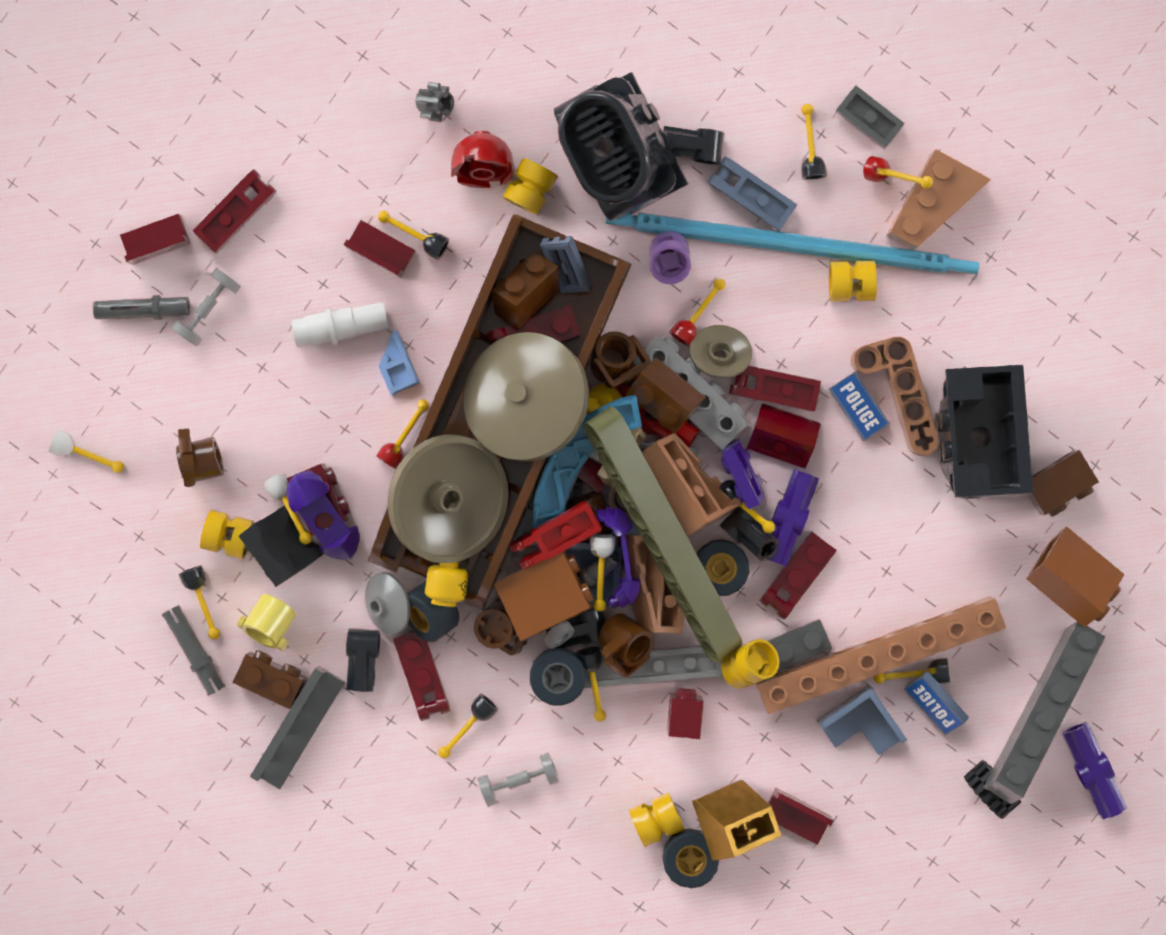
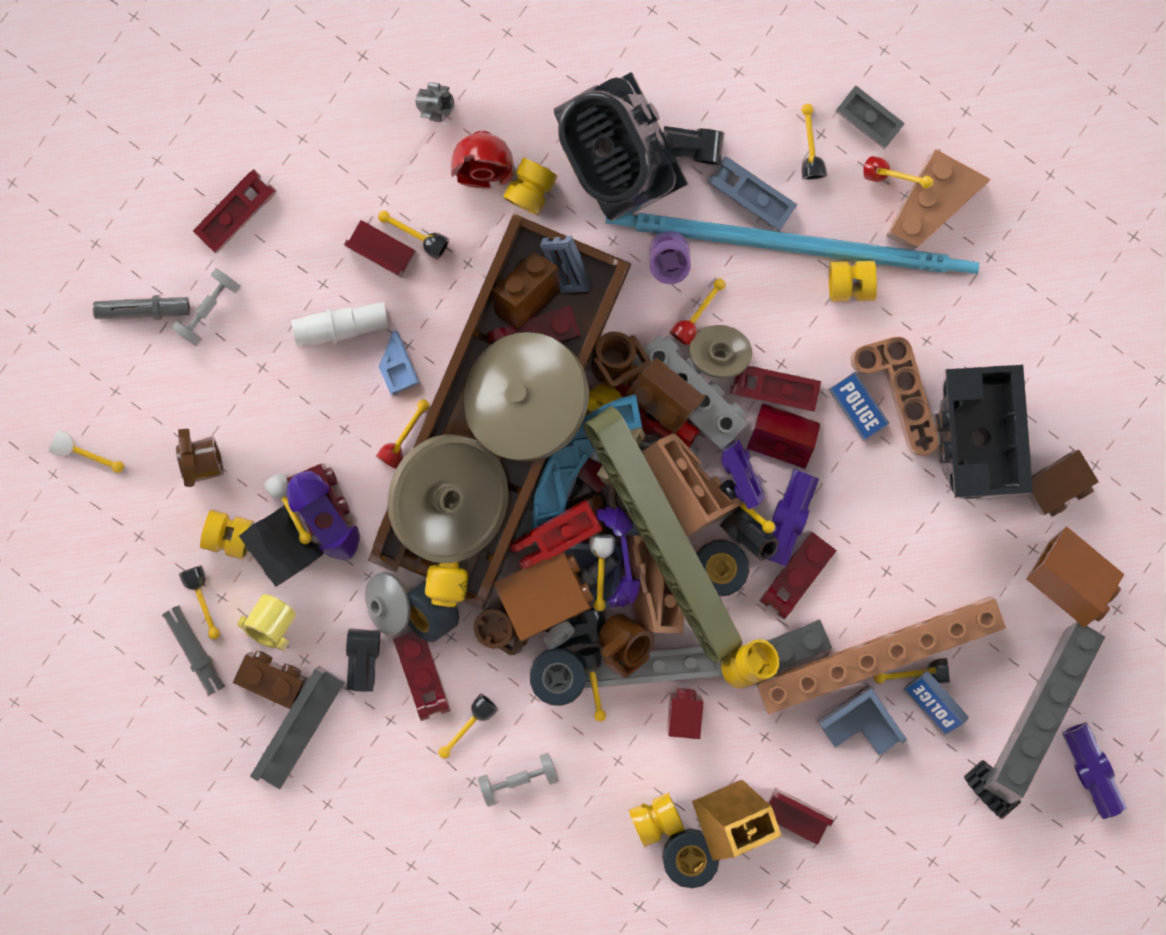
dark red panel [120,213,191,265] -> none

